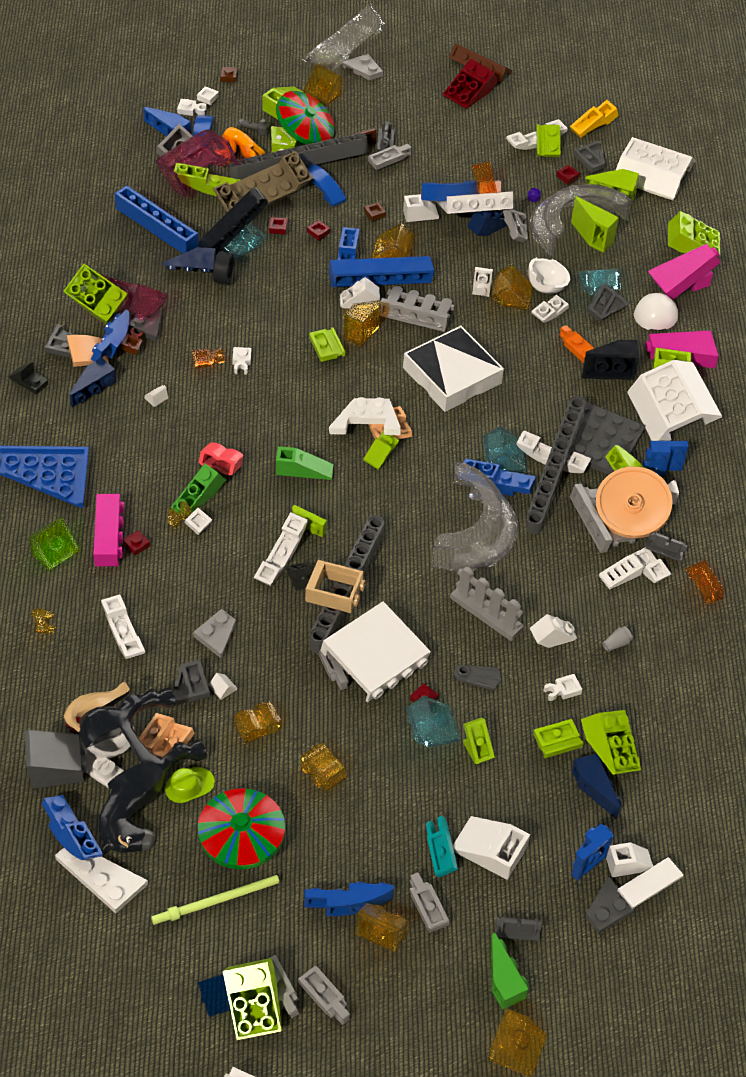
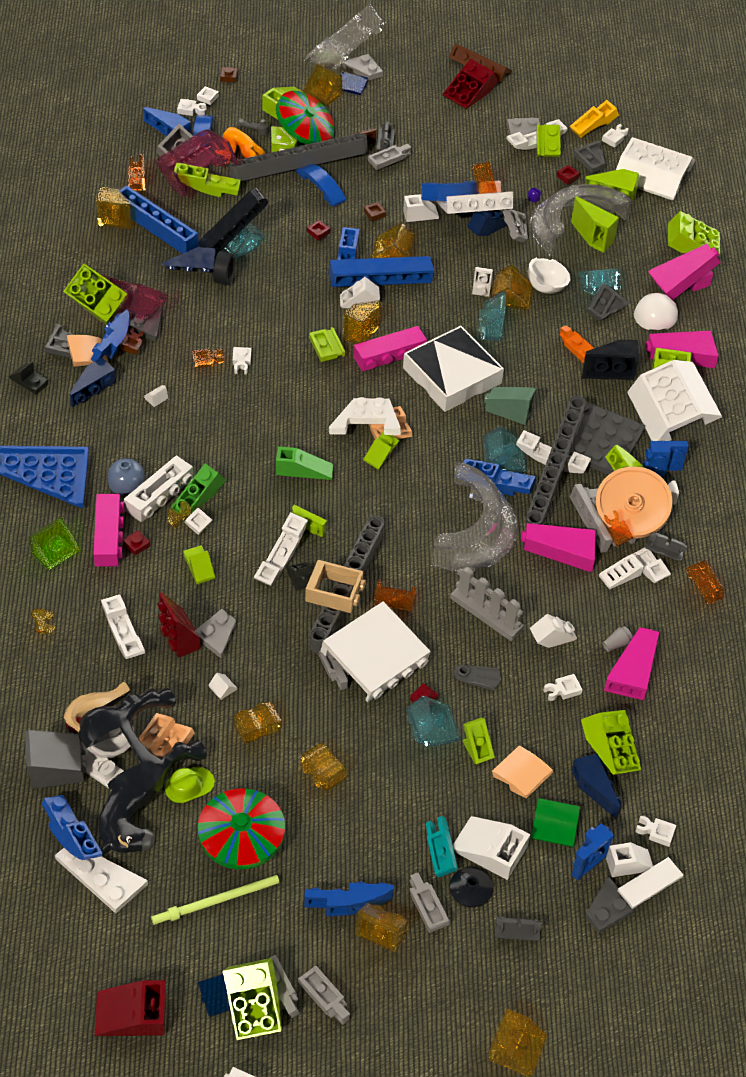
dark grey wing [173,660,210,706] -> none
coral brick [199,442,243,475] -> none
dark tan slope [213,151,313,212] -> none
dark red plate [269,217,287,235] -> none
light grey fence [379,286,455,332] -> none
bright green slope [490,933,529,1010] -> none
white slope [532,295,569,323] -> none
lime plate [533,719,584,758] -> none
none -> dark red slope [94,980,166,1036]
none -> clear yellow slope [96,187,132,230]
none -> sand blue cylinder [107,458,145,496]
none -> white brick [124,455,193,523]
none -> clear orange hinge [128,154,145,190]
none -> dark red slope [157,592,200,658]
none -> lime slope [183,545,215,584]
none -> clear blue piece [335,72,368,95]
none -> dark pink brick [353,326,427,371]
none -> clear orange hinge [374,580,417,611]
none -> black dish [450,867,493,907]
none -> clear light blue slope [478,292,506,341]
none -> sand green slope [484,387,536,425]
none -> light nougat slope [492,746,553,798]
none -> light grey wing [507,118,540,135]
none -> dark pink slope [521,523,595,572]
none -> green slope [531,798,580,848]
none -> white plate [602,124,628,148]
none -> clear orange plate [604,510,633,547]
none -> dark pink slope [604,628,659,701]
none -> white plate [636,816,676,847]

